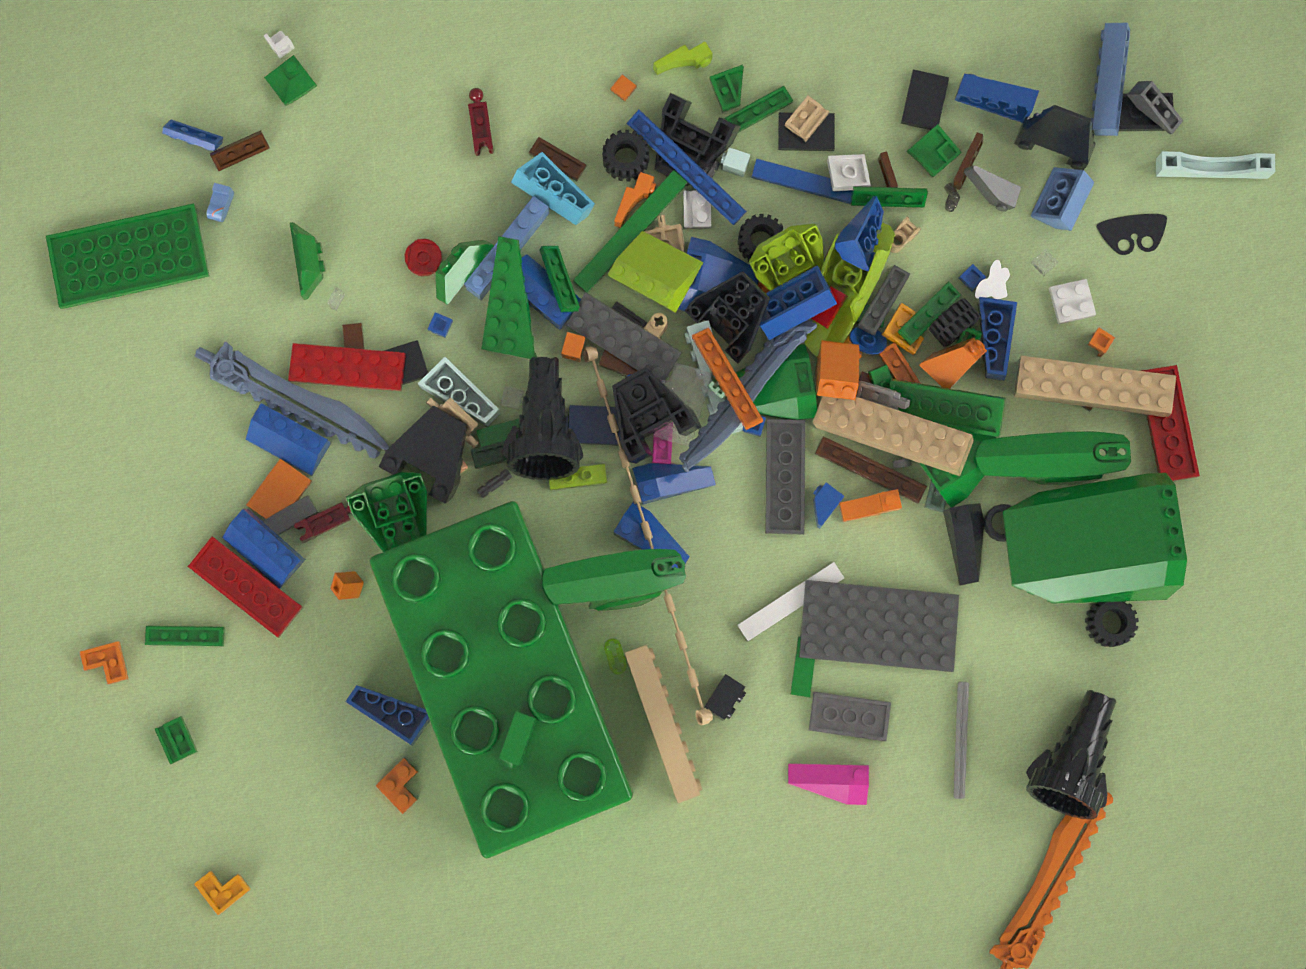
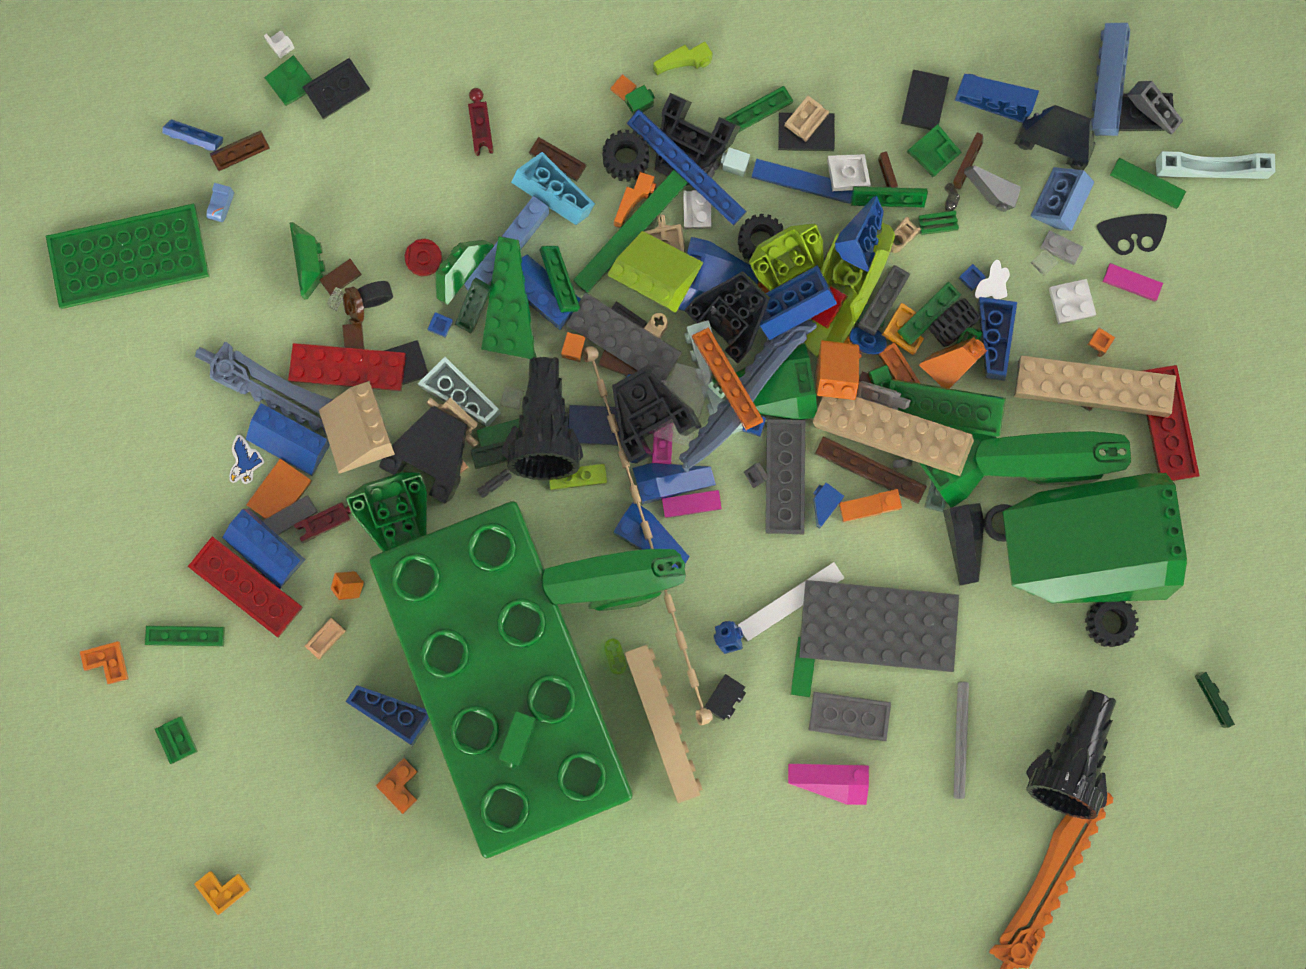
green wing [709,64,744,112] -> none
none -> sticker [229,435,264,484]
none -> black tile [302,57,370,120]
none -> light nougat tile [305,617,346,659]
none -> tan slope [319,381,395,474]
none -> reddish brown tile [320,259,362,296]
none -> reddish brown tile [343,287,364,325]
none -> black tyre [357,281,393,308]
none -> dark green plate [455,277,492,334]
none -> green brick [625,85,655,115]
none -> dark pink tile [662,490,722,518]
none -> blue brick [714,621,743,654]
none -> dark grey tile [744,462,769,488]
none -> green tile [918,211,959,235]
none -> light grey plate [1040,230,1083,265]
none -> dark pink tile [1102,263,1163,302]
none -> green tile [1110,158,1187,209]
none -> dark green plate [1195,672,1235,728]

